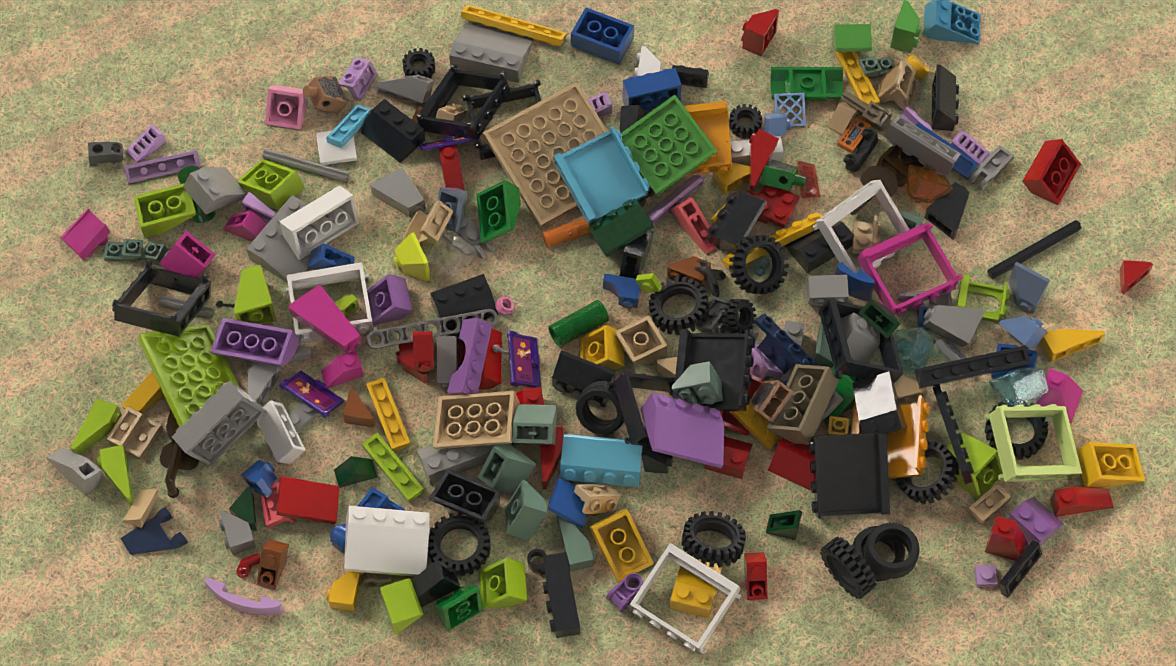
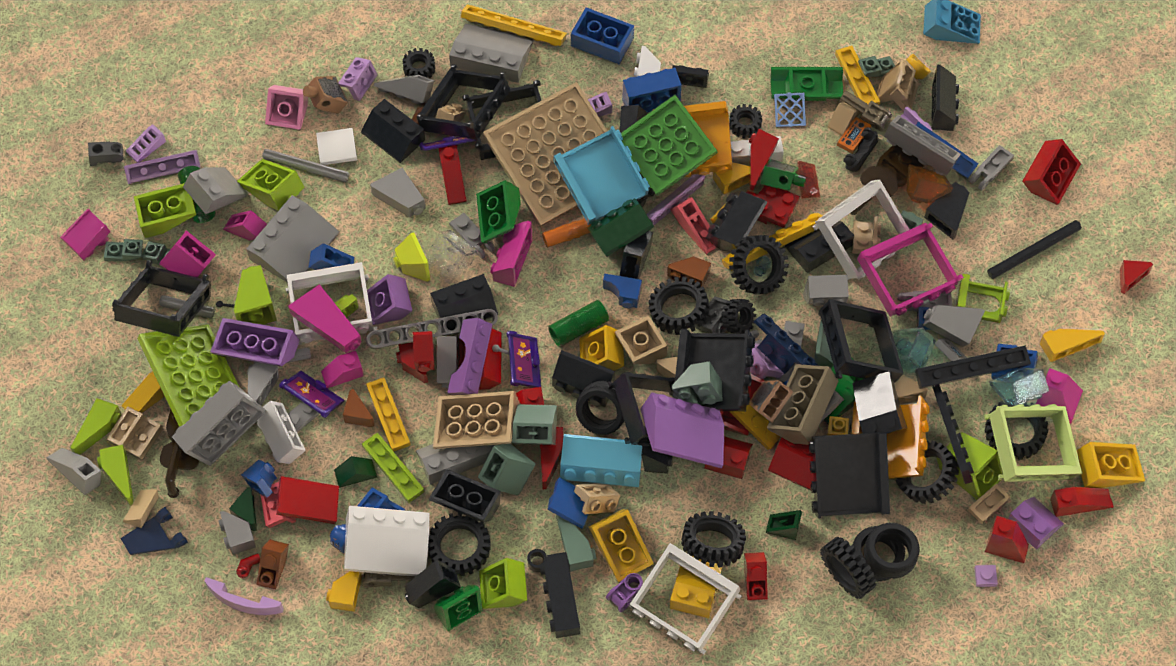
lavender slope [242,192,276,223] -> none
white slope [280,186,359,260] -> none
medium azure tile [326,104,371,148] -> none
lime slope [380,578,424,635] -> none
tan panel [402,200,454,248] -> none
sand blue slope [438,187,468,232] -> none
bright pink plate [495,297,514,315] -> none
sand green slope [505,480,548,541] -> none
lime plate [635,273,662,294] -> none
dark grey piece [694,260,726,297] -> none
red slope [741,9,779,57] -> none
medium blue slope [763,113,790,136] -> none
bright green slope [832,24,872,52] -> none
blue slope [835,262,875,301] -> none
light grey slope [841,313,880,363] -> none
dark green slope [858,298,900,339] -> none
bright green slope [890,0,922,53] -> none
lavender slope [951,130,991,166] -> none
medium blue slope [999,316,1047,349] -> none
black tile [999,540,1042,598] -> none
sand blue slope [1008,262,1050,314] -> none
none -> dark pink slope [490,221,532,287]

